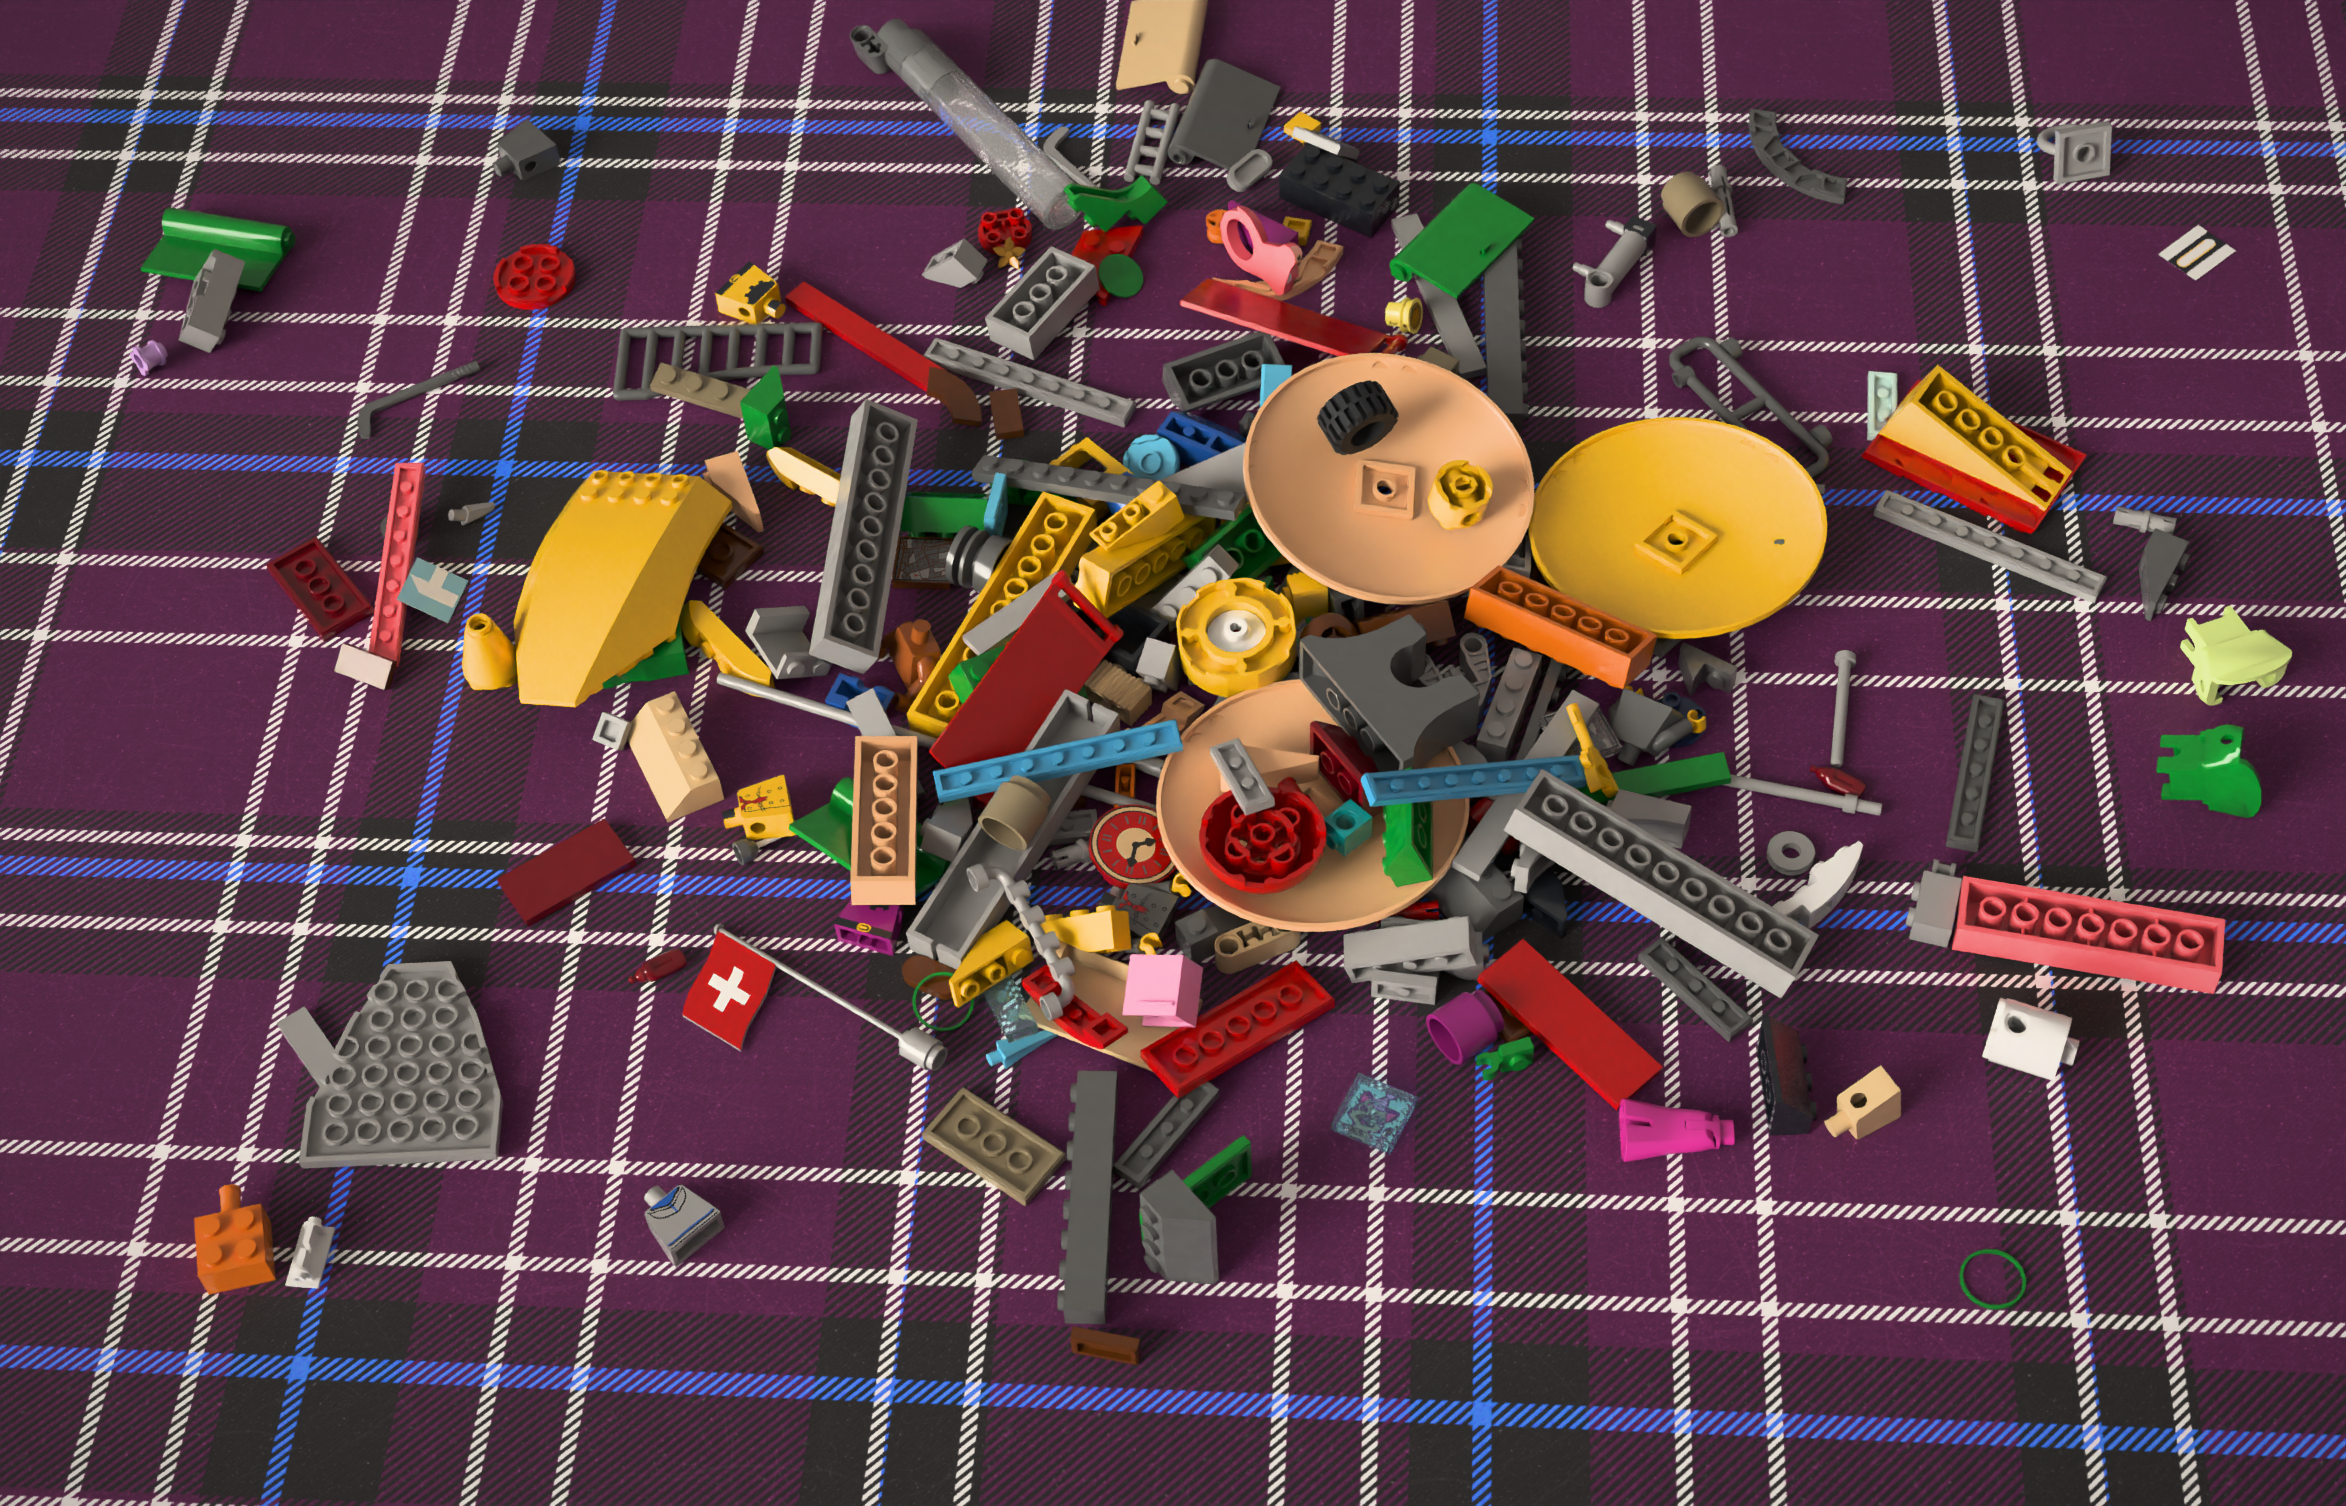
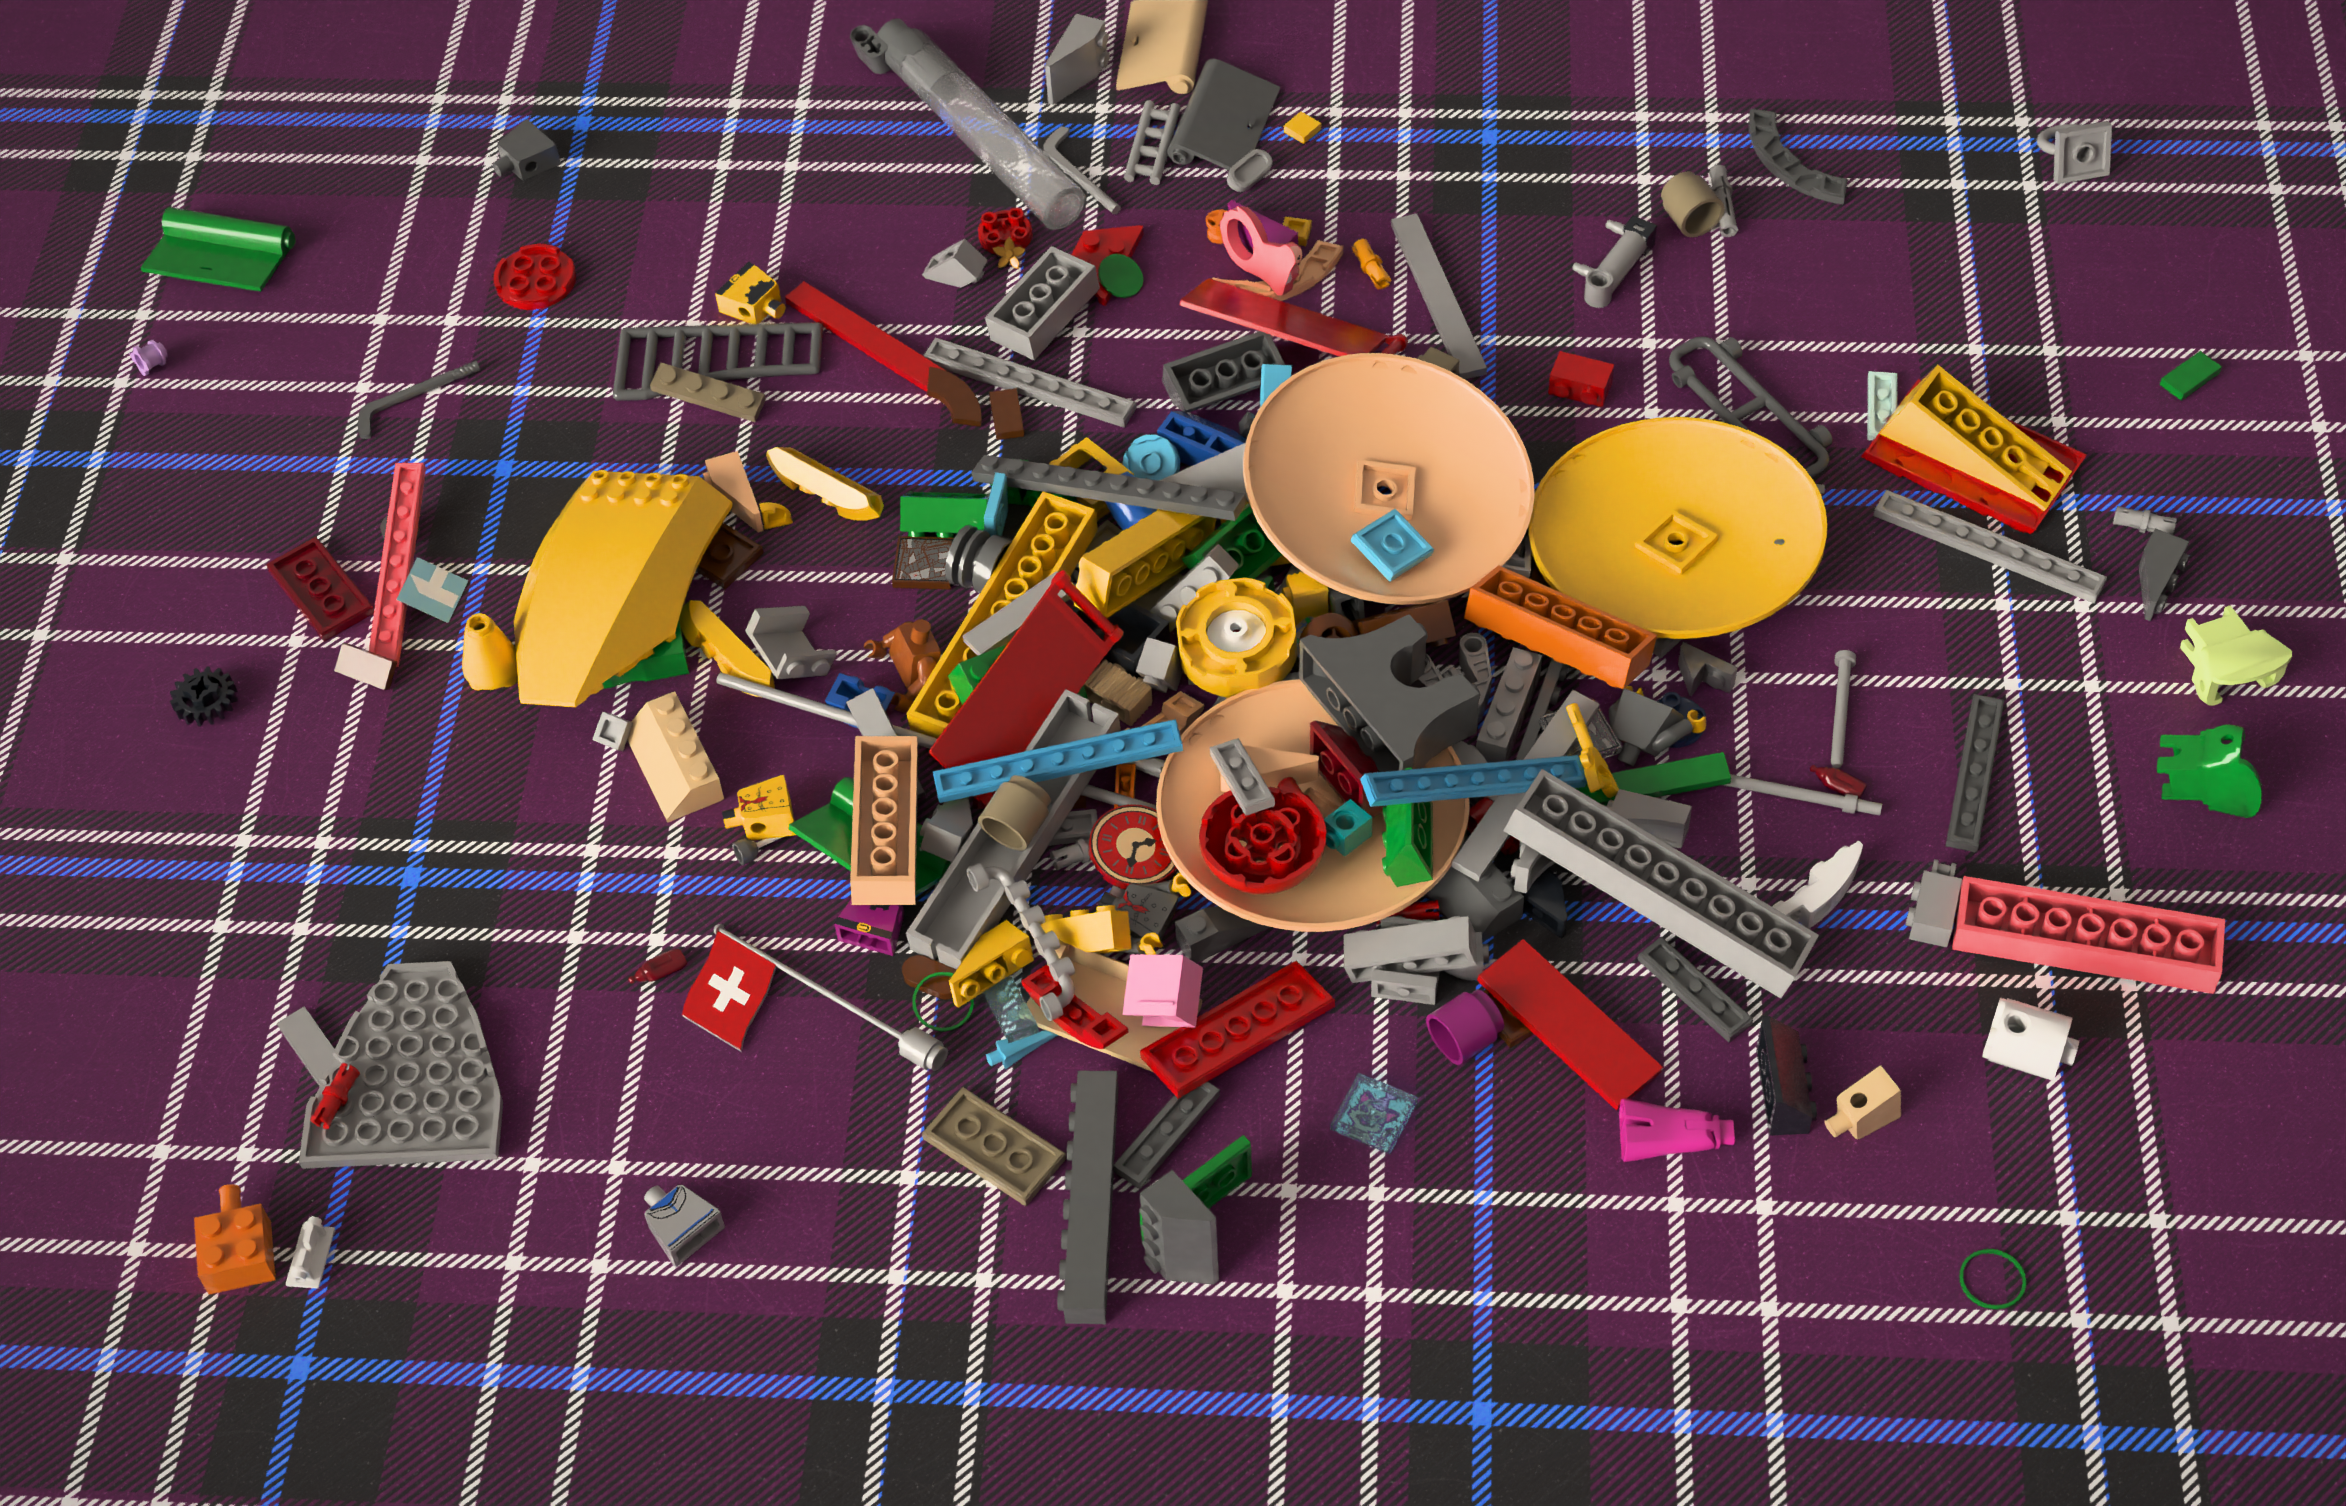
light grey wedge [178,249,245,353] -> none
light grey bar [448,502,495,526] -> none
dark red tile [496,818,636,927] -> none
green slope [740,365,791,450] -> none
light grey brick [809,399,918,674] -> none
green arch [1063,175,1168,233] -> none
reddish brown tile [1070,1326,1141,1365] -> none
yellow slope [1089,480,1185,552] -> none
tan beam [1214,922,1301,974] -> none
black brick [1279,142,1400,238] -> none
tile [1291,126,1360,160] -> none
black tyre [1317,380,1399,455] -> none
light yellow piece [1385,297,1423,334] -> none
green door [1389,183,1535,299] -> none
yellow brick [1428,460,1493,530] -> none
green plate [1476,1037,1534,1081] -> none
dark grey brick [1483,239,1528,432] -> none
light grey piece [1767,831,1815,875] -> none
sticker [2158,225,2236,280] -> none
none -> black gear [170,666,238,727]
none -> red pin [310,1063,360,1129]
none -> yellow tile [759,503,793,529]
none -> light grey slope [1045,14,1110,105]
none -> medium azure tile [1350,509,1434,582]
none -> light orange pin [1352,239,1391,290]
none -> red brick [1548,351,1614,407]
none -> green tile [2160,351,2222,401]

